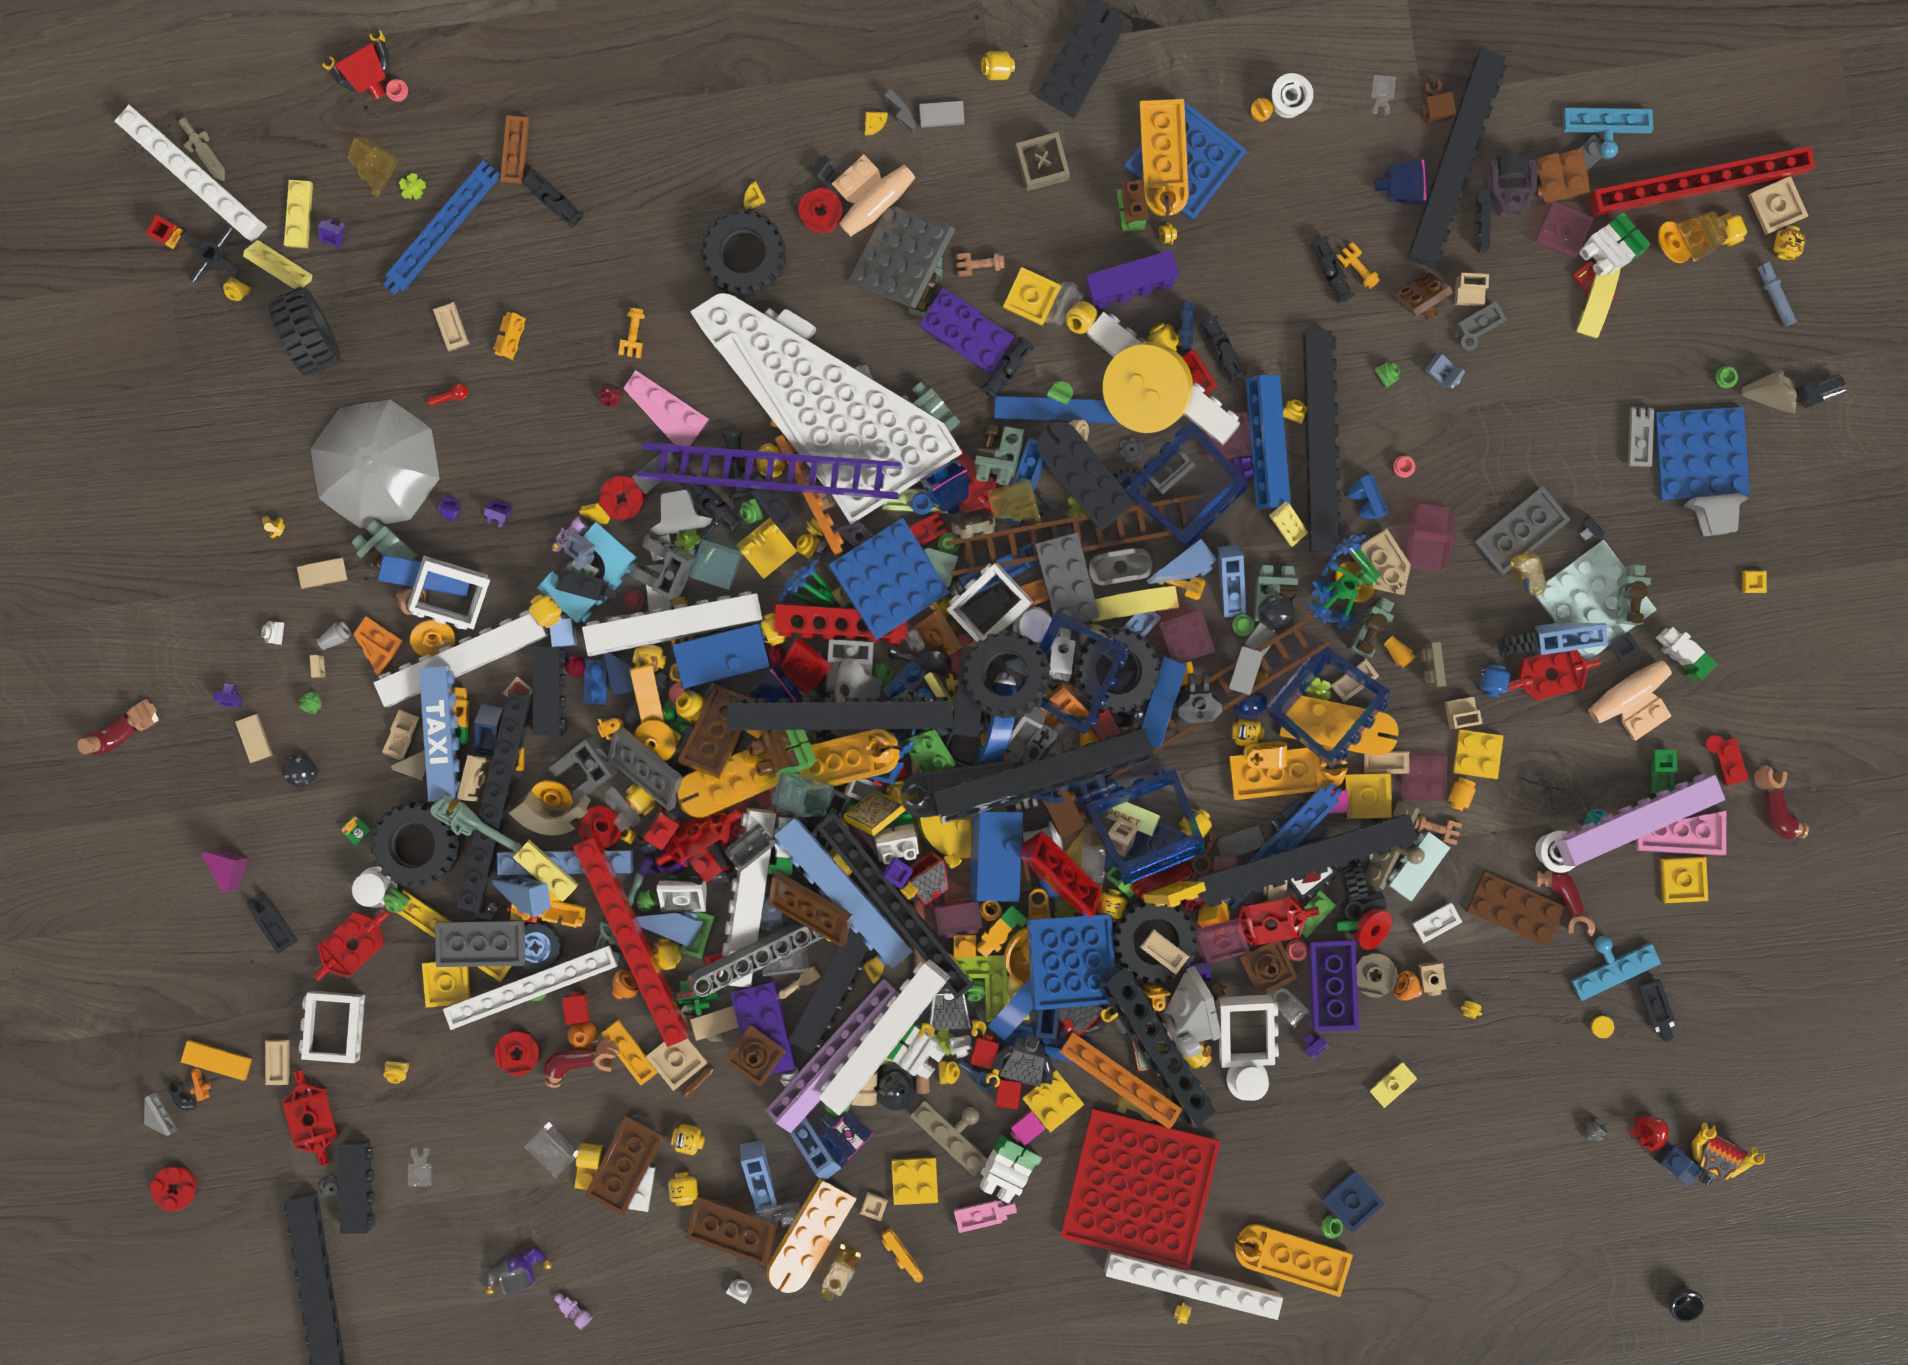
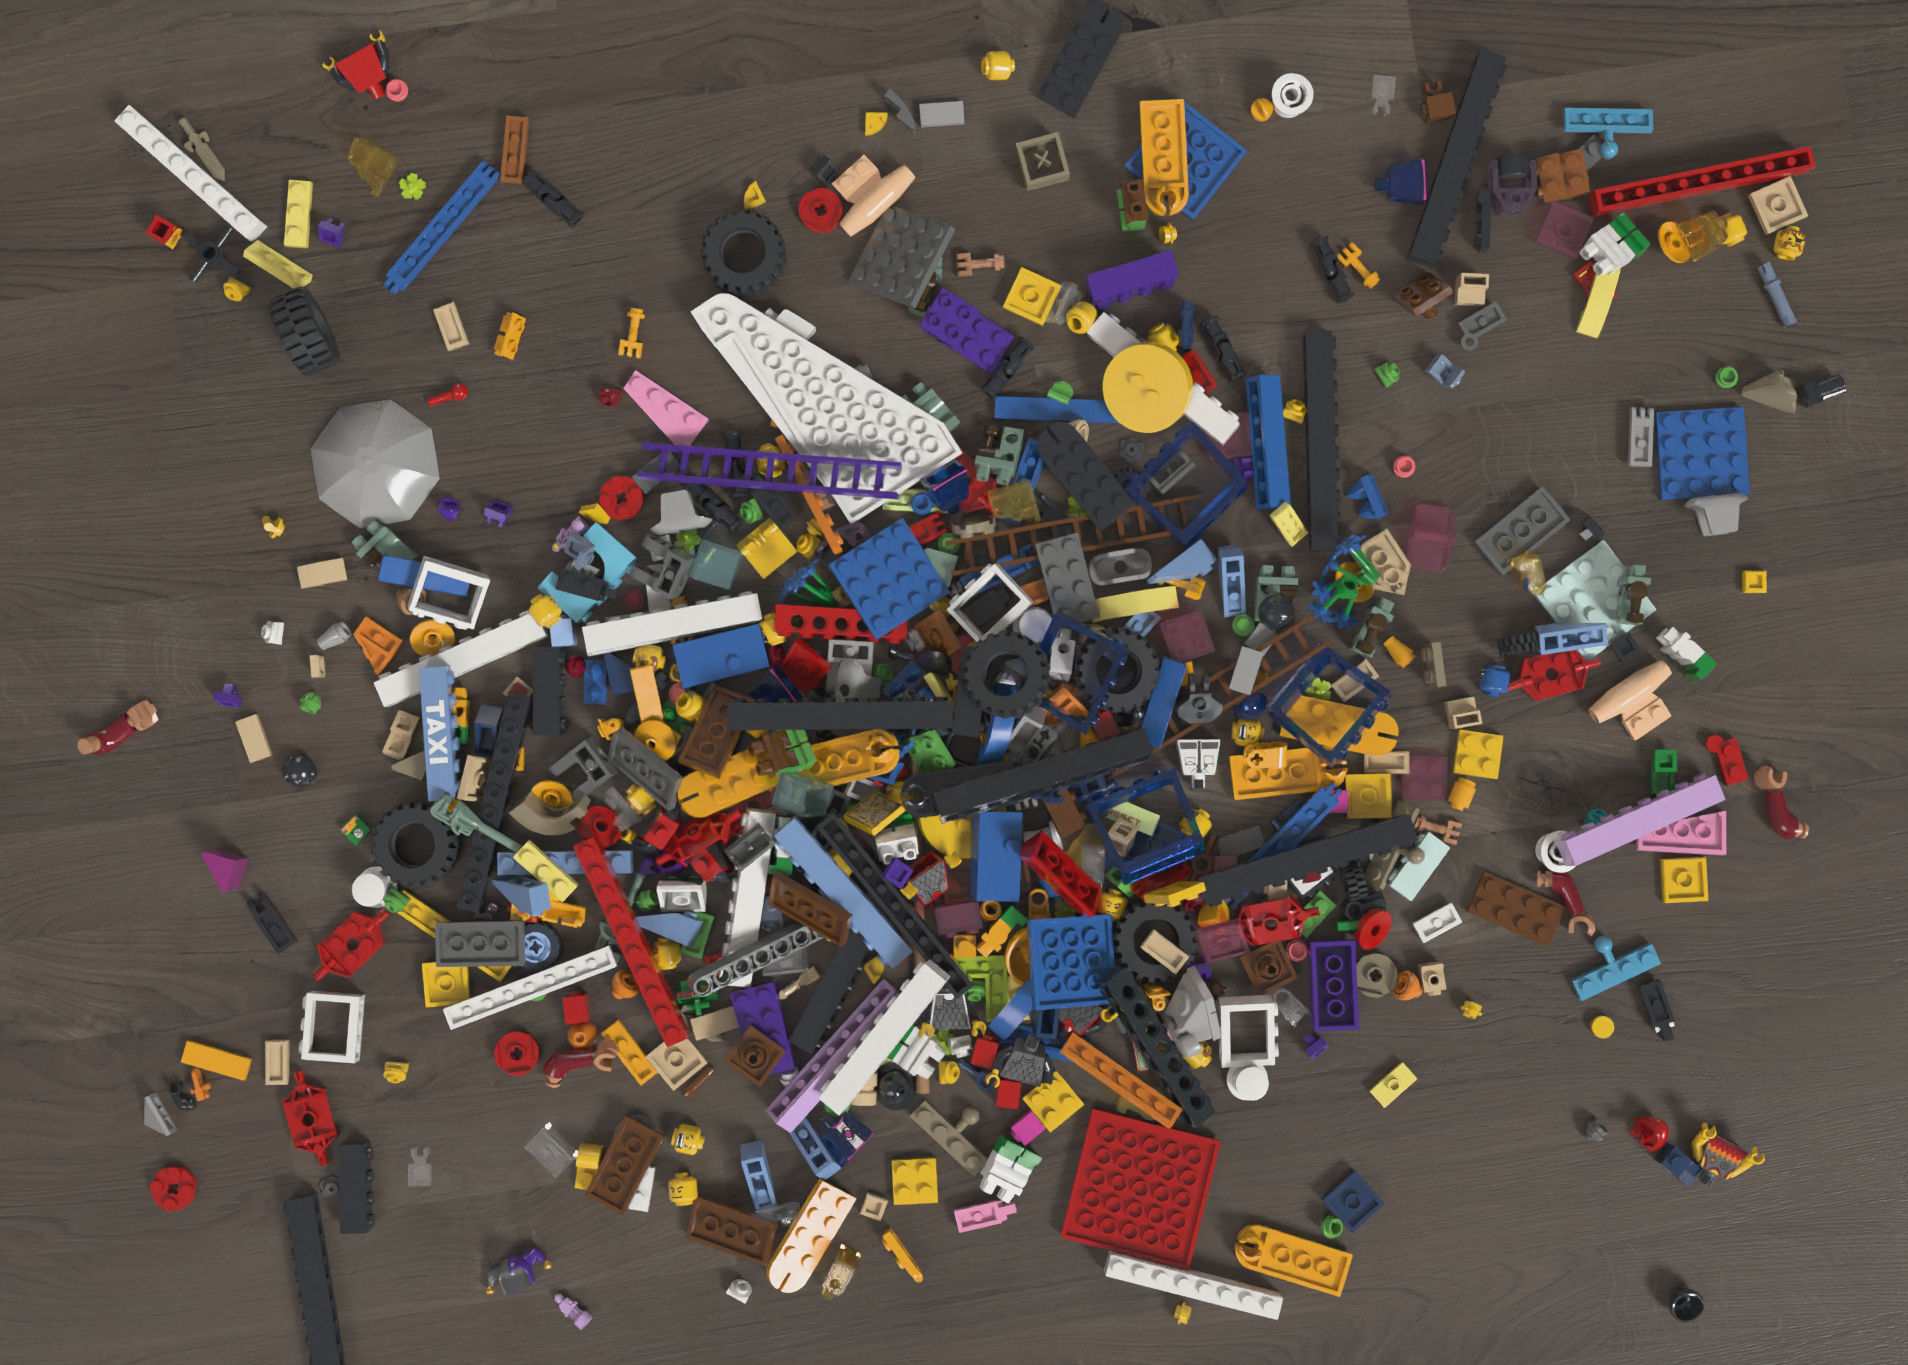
none -> white torso [1176,739,1220,788]

